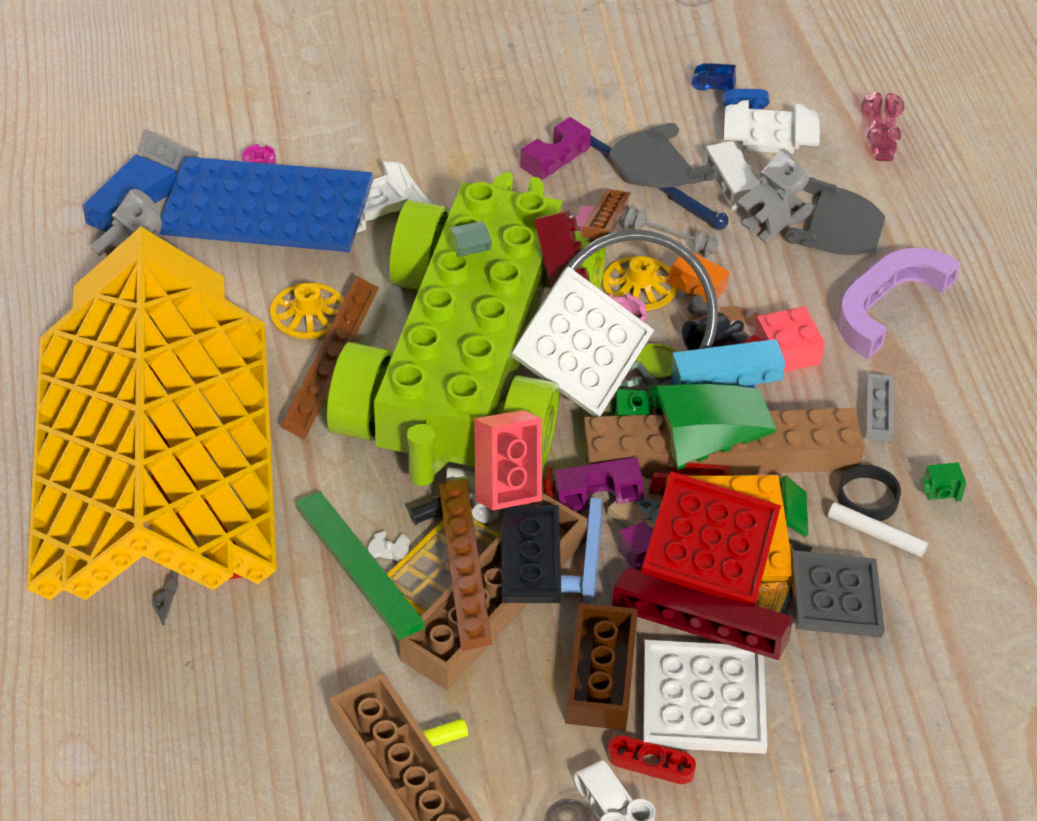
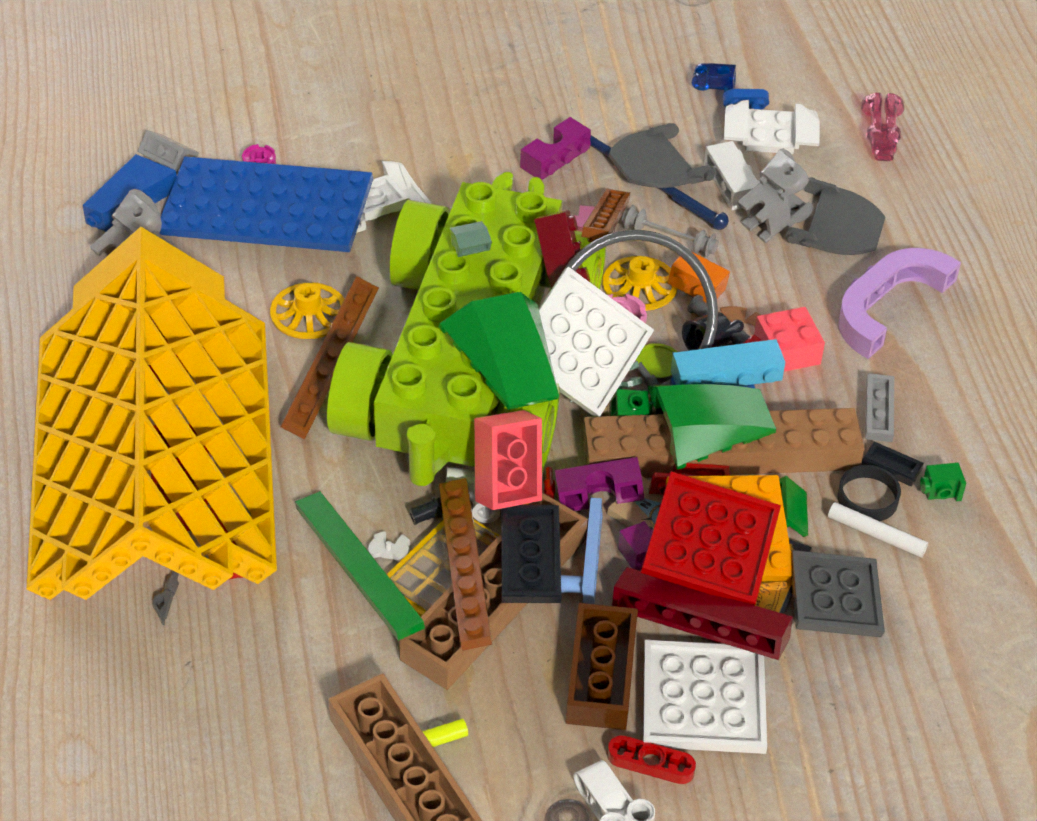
none -> green wedge [438,292,559,410]
none -> black tile [861,441,924,487]

